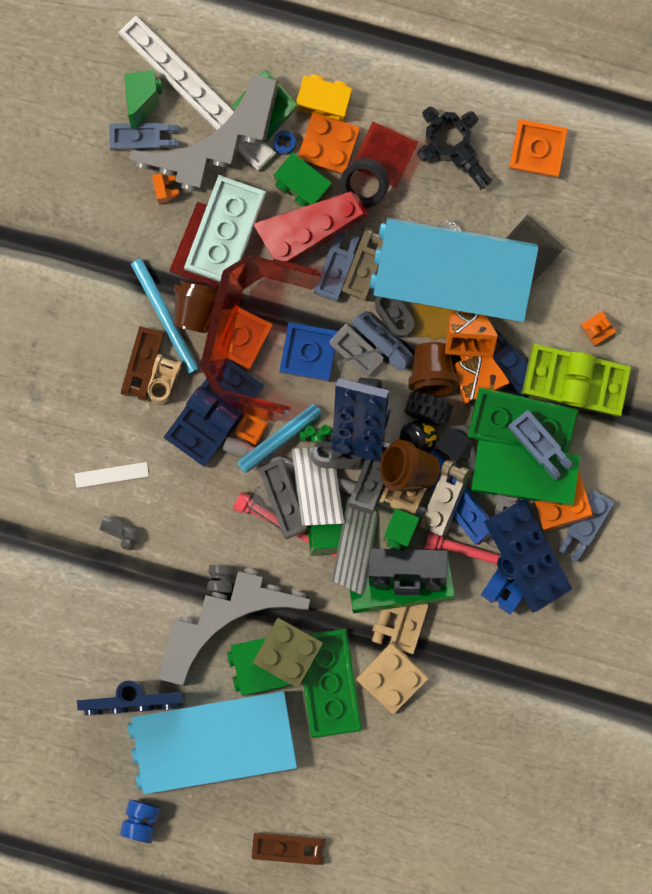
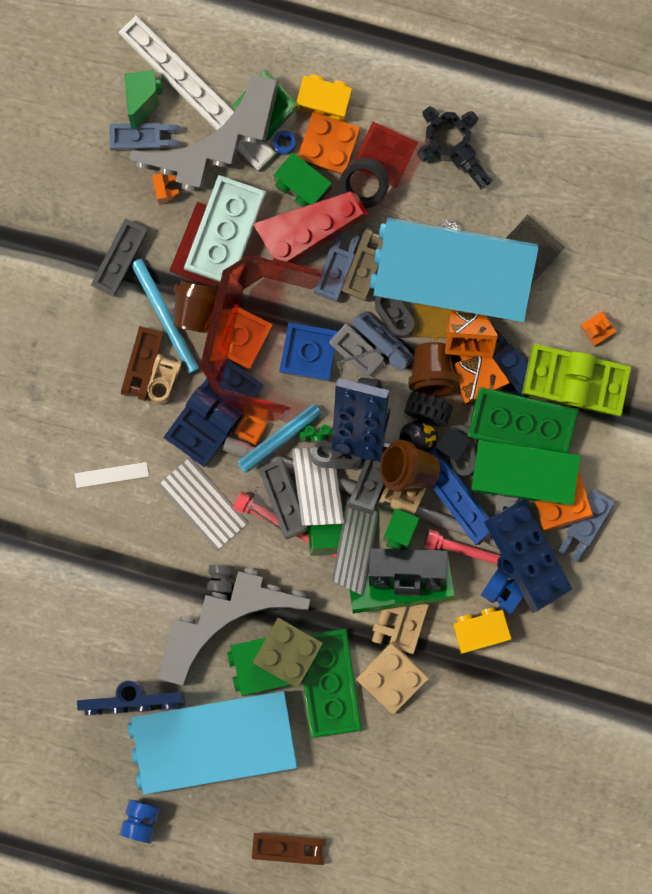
dark grey arm [100,516,139,550] -> none
plate [420,460,471,537] -> none
sand blue hinge [508,410,573,480] -> none
orange plate [509,119,568,179] -> none
none -> dark grey plate [91,218,148,297]
none -> sticker [159,457,248,550]
none -> yellow brick [452,607,511,654]

